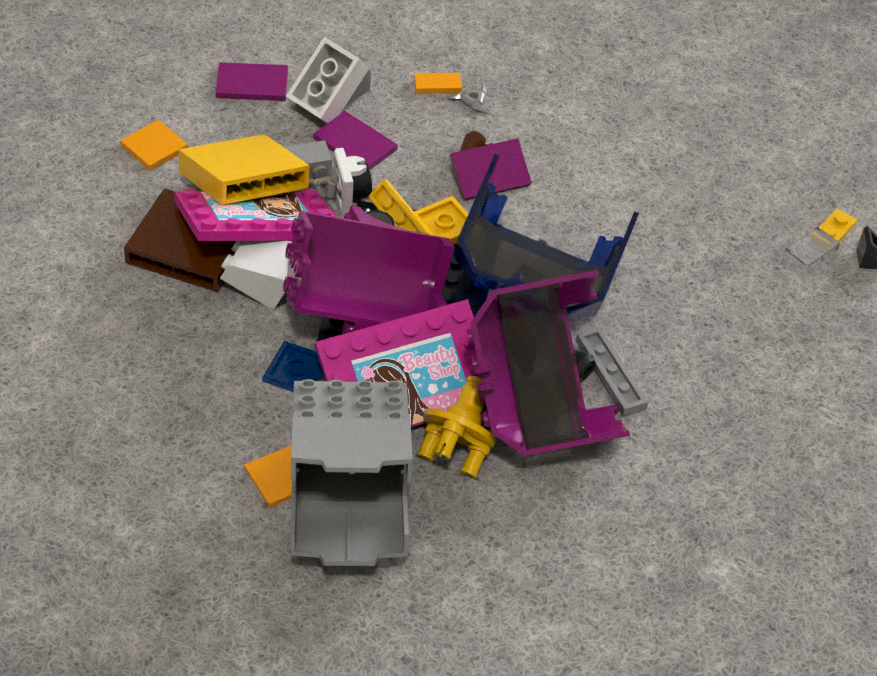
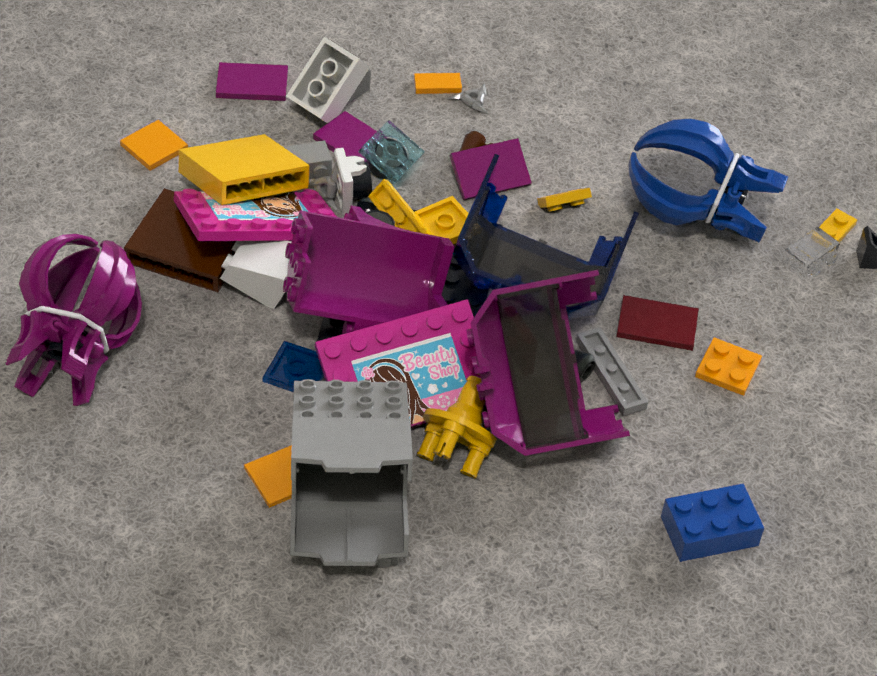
none -> magenta piece [5,234,142,406]
none -> clear light blue piece [359,120,425,184]
none -> yellow plate [537,188,592,211]
none -> dark red tile [616,295,699,351]
none -> blue piece [628,119,788,243]
none -> blue brick [661,483,764,562]
none -> light orange plate [695,337,762,396]

